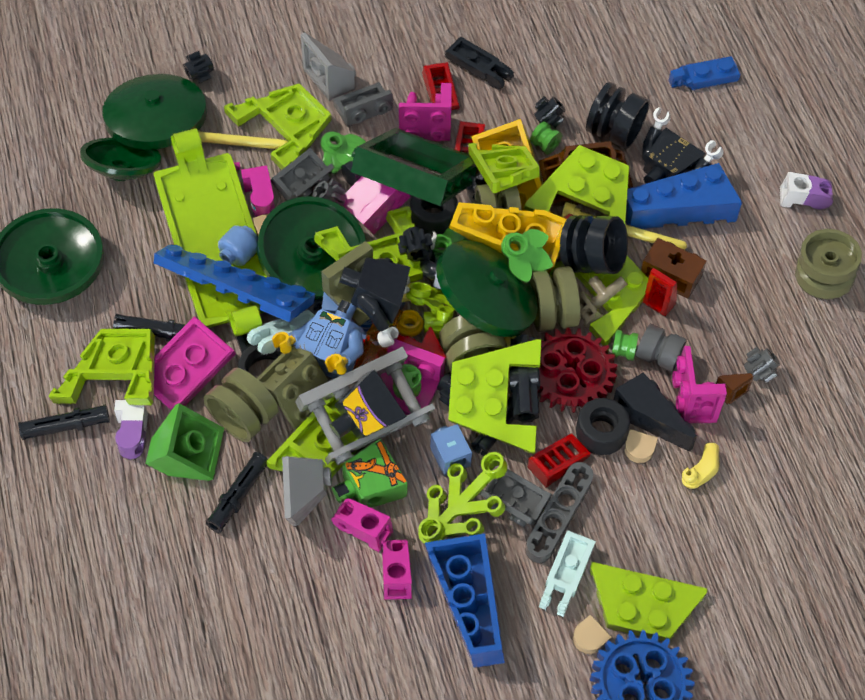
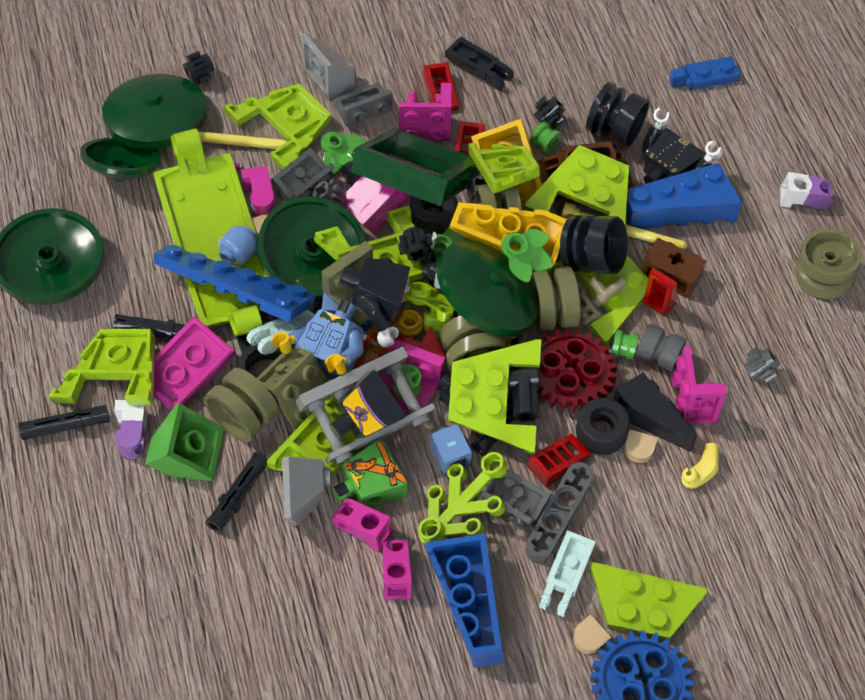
reddish brown slope [716,373,754,405] -> none

